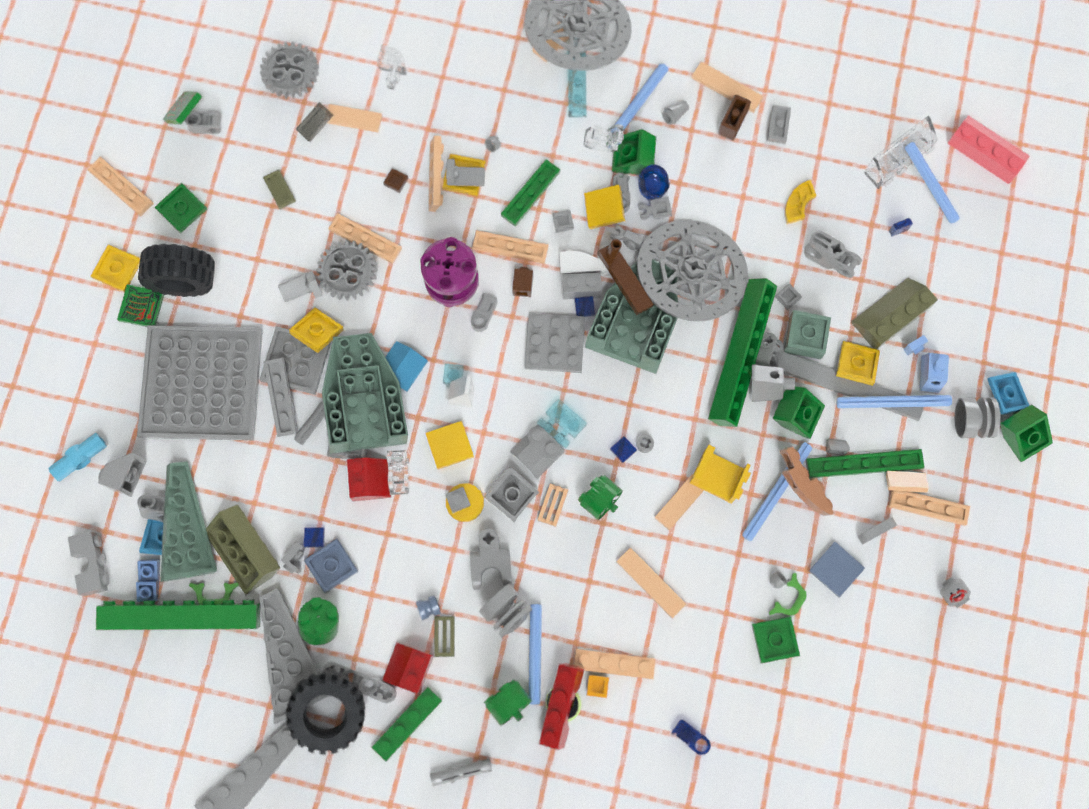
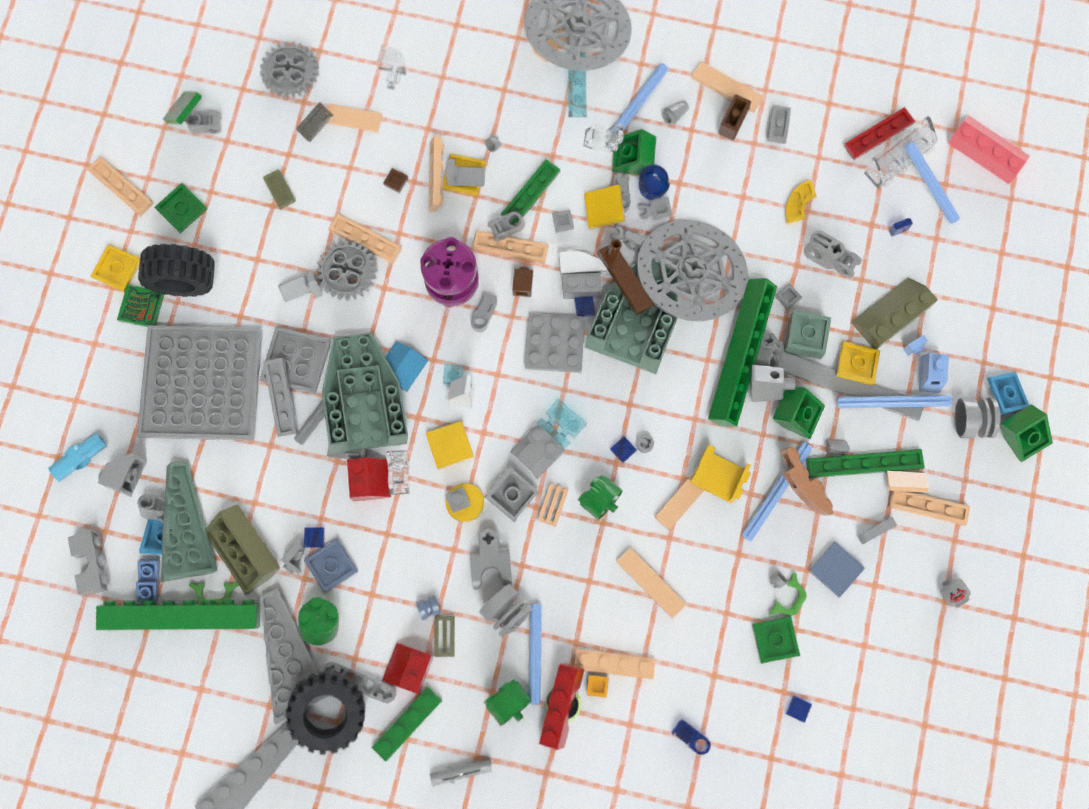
yellow tile [289,308,344,353] -> none
none -> light grey piece [487,212,525,242]
none -> clear blue tile [785,696,812,723]
none -> red plate [844,107,915,160]

